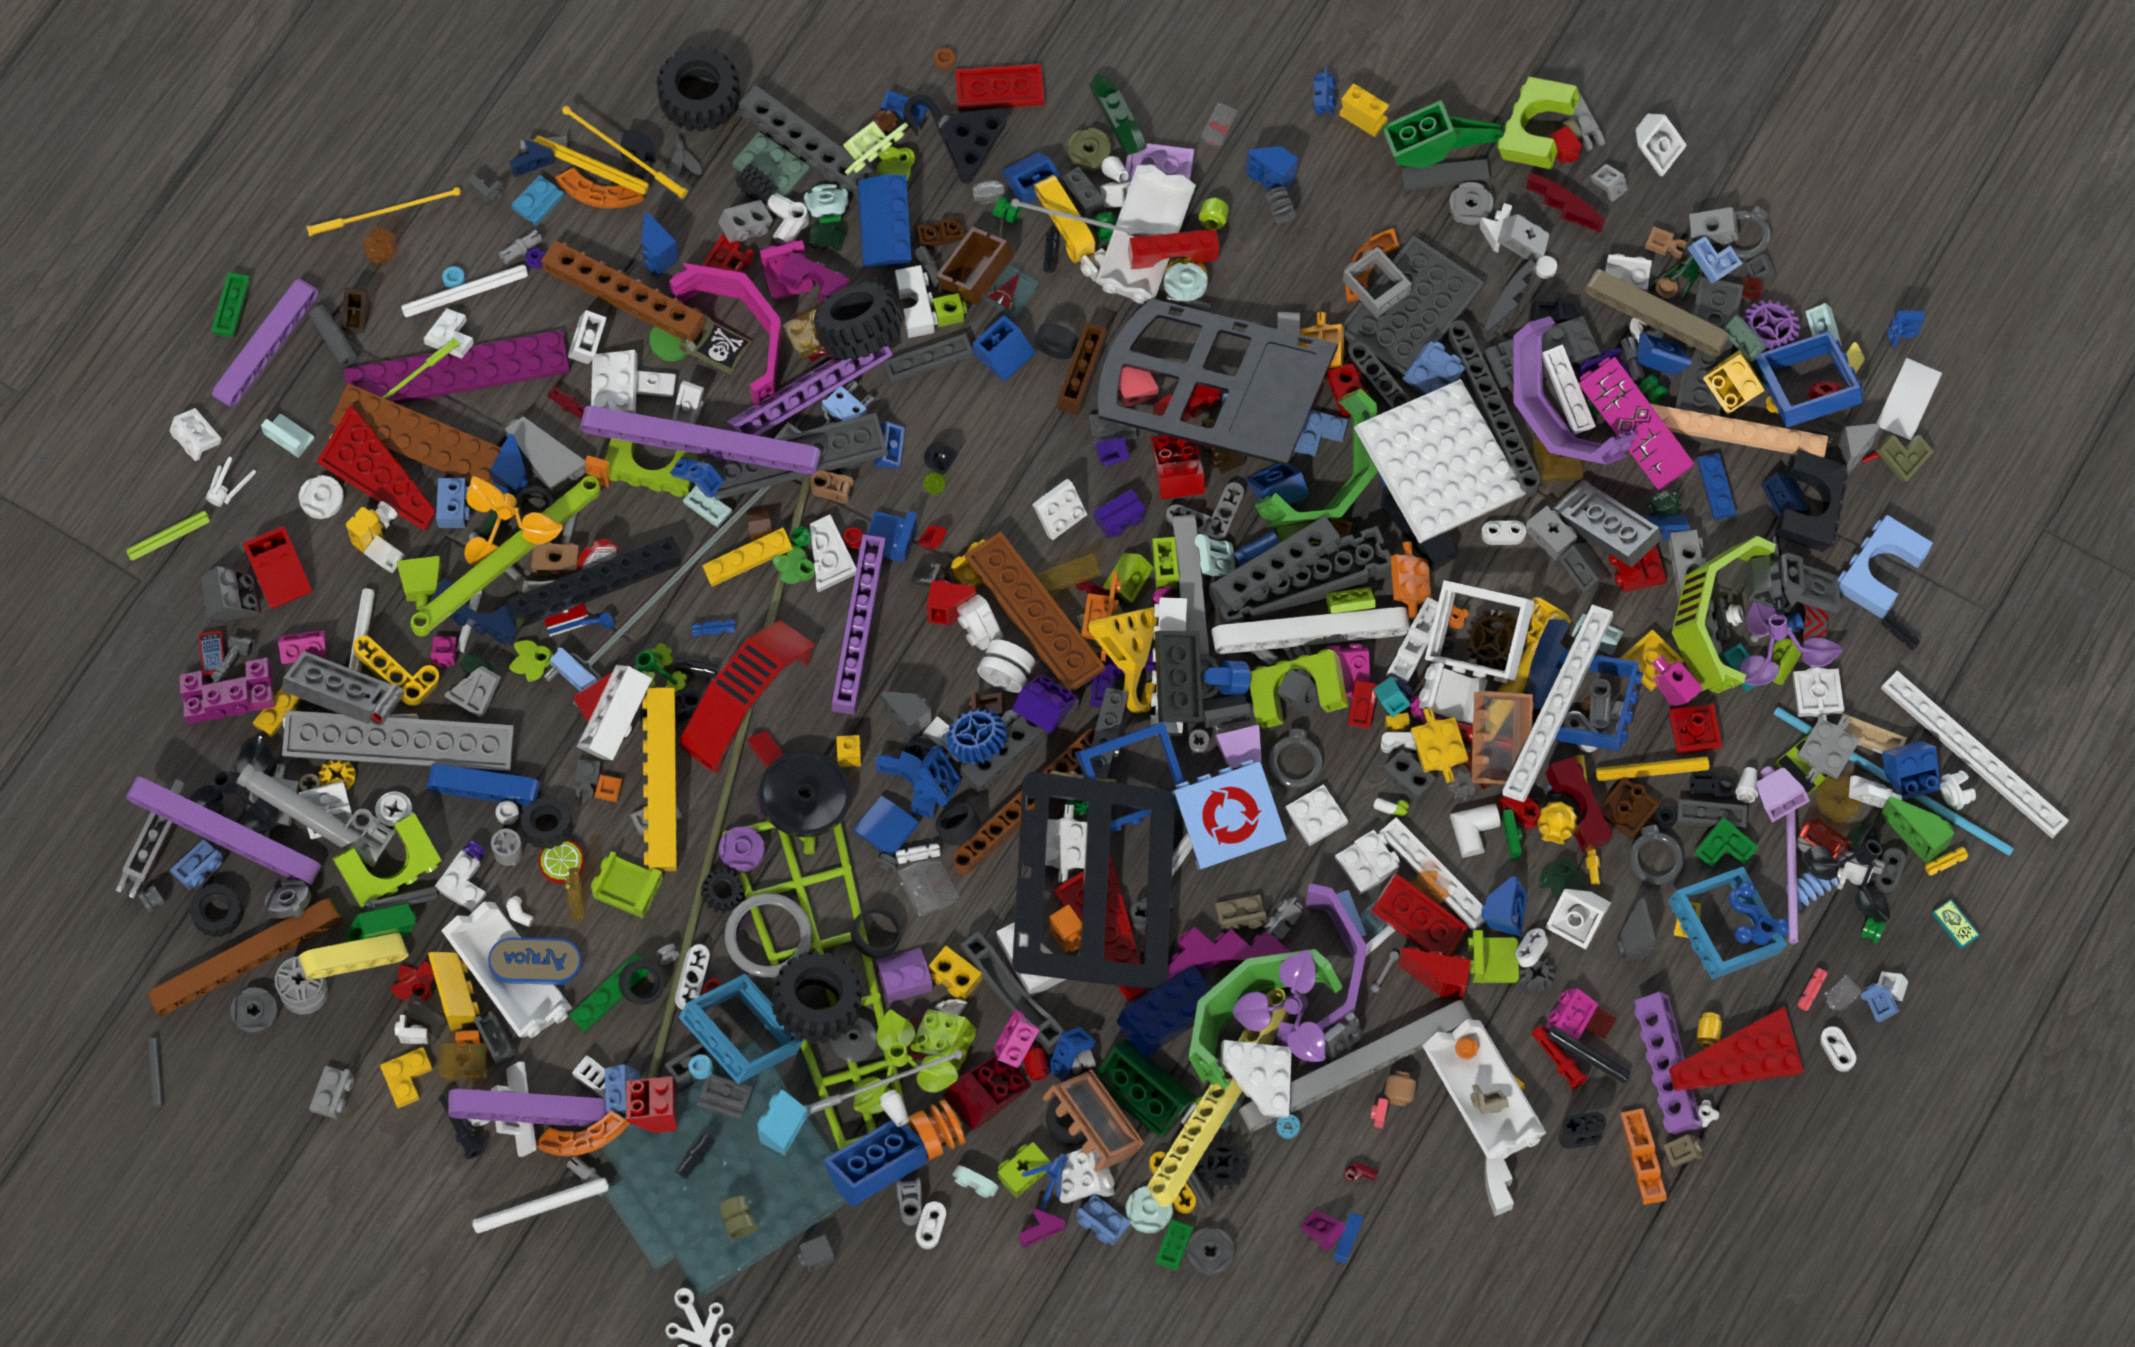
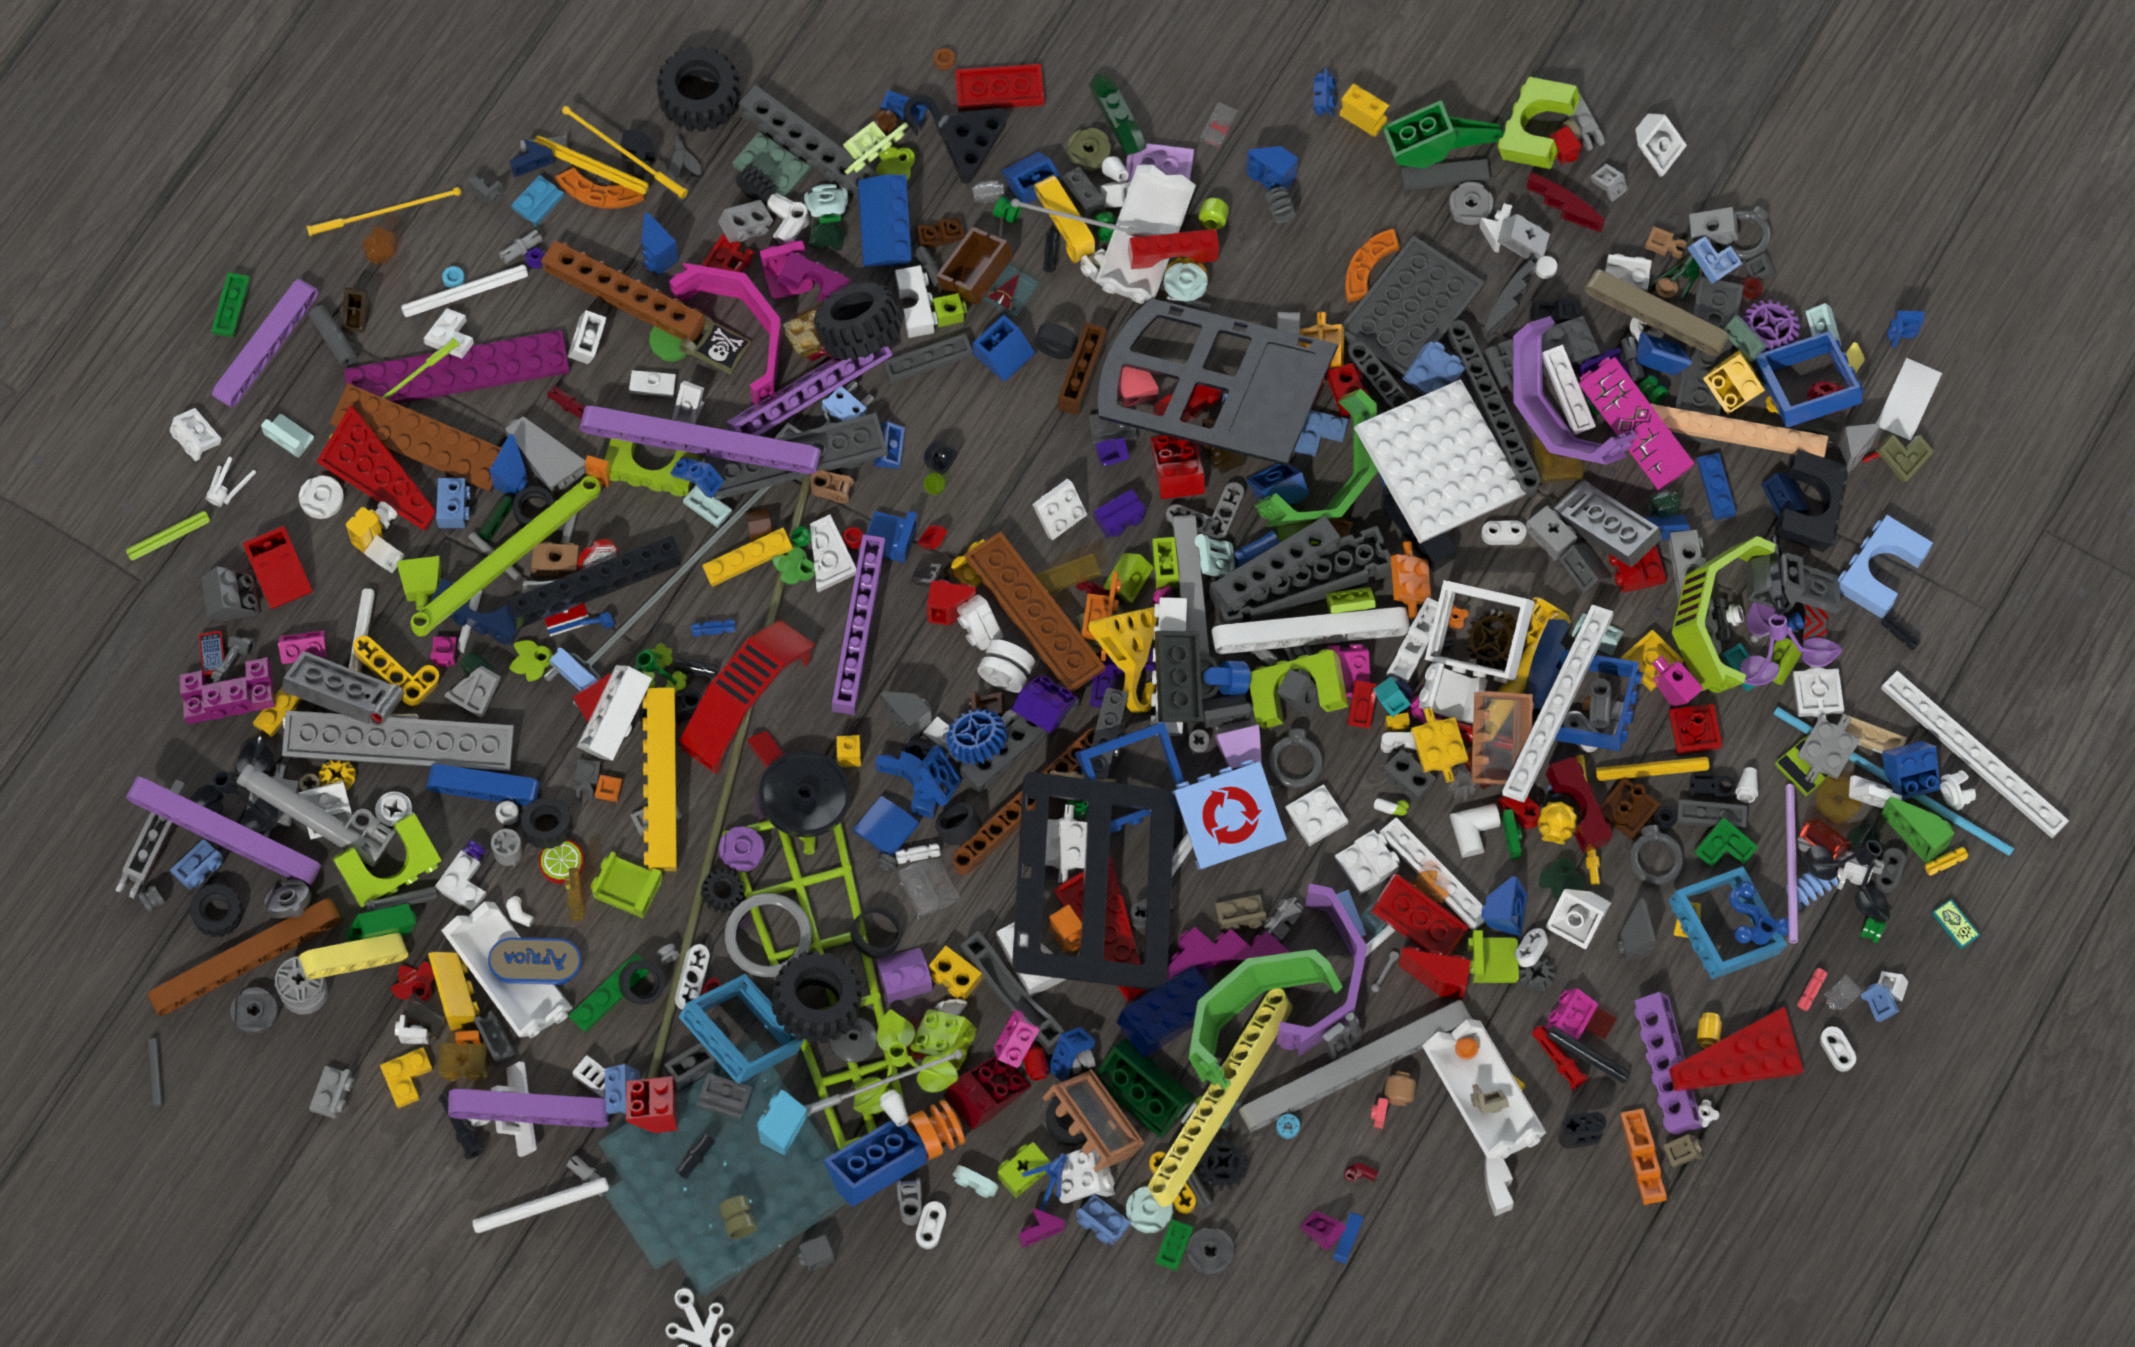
light orange plant [464,476,563,566] -> none
orange tile [536,1110,630,1156] -> none
white plate [591,350,637,414] -> none
medium azure tile [688,1055,713,1079] -> none
white plate [1221,1040,1291,1118] -> none
medium lavender plant [1233,950,1326,1062] -> none
light grey window [1343,247,1412,318] -> none
lavender torso [1756,766,1810,822] -> none

